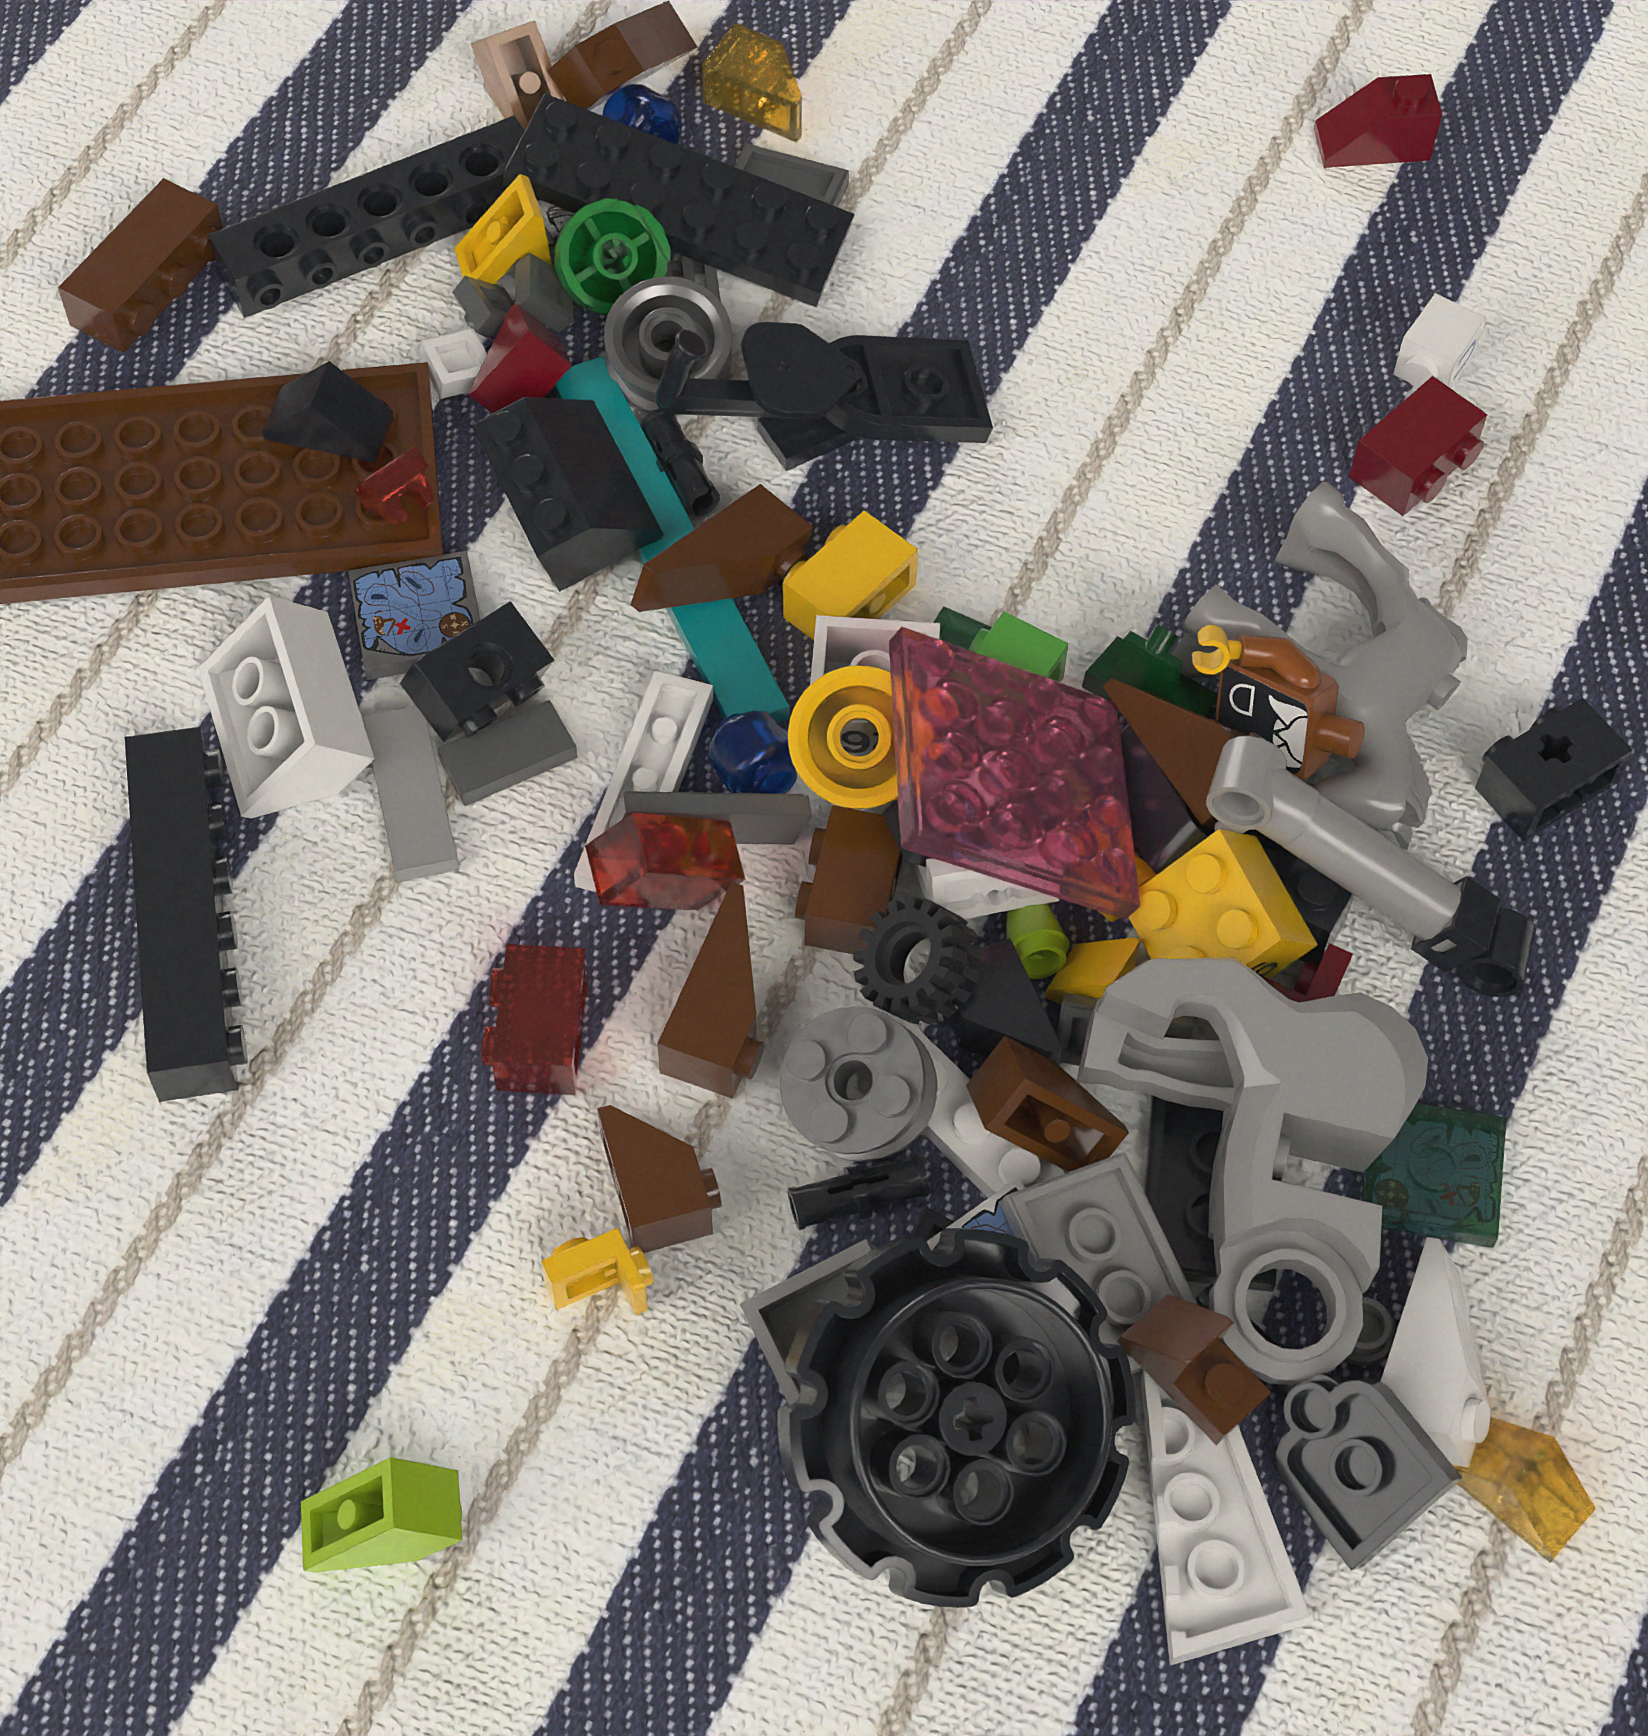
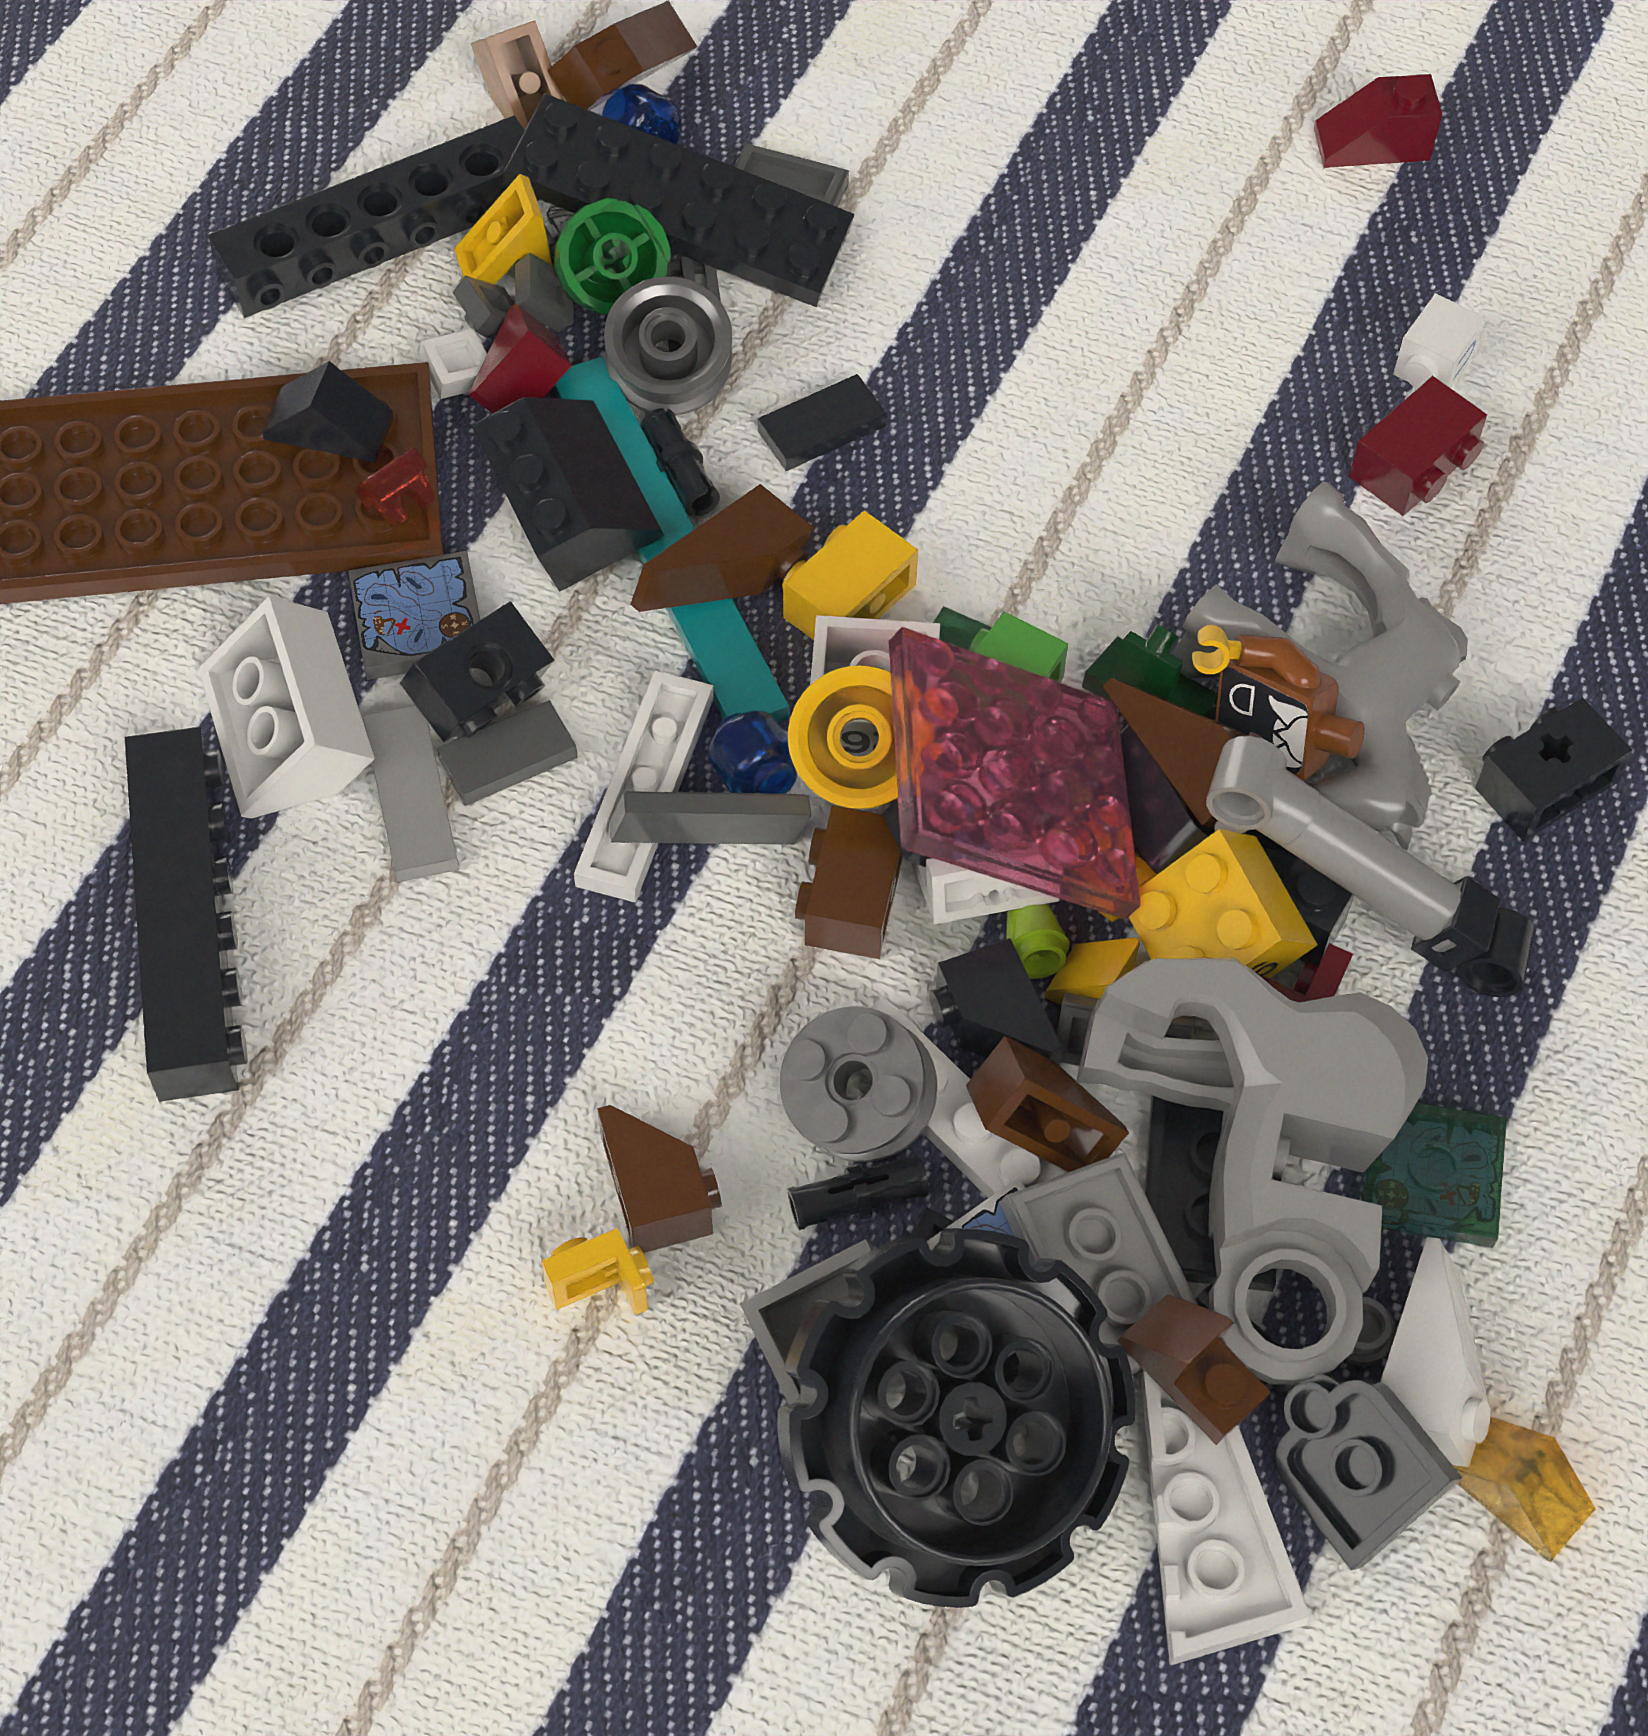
reddish brown brick [58,178,223,353] -> none
lime slope [301,1457,463,1573] -> none
clear red brick [482,944,589,1096] -> none
clear red brick [585,813,746,911] -> none
black plate [656,322,993,443] -> none
reddish brown slope [657,881,764,1099] -> none
clear yellow slope [702,23,802,143] -> none
black tyre [853,896,982,1025] -> none

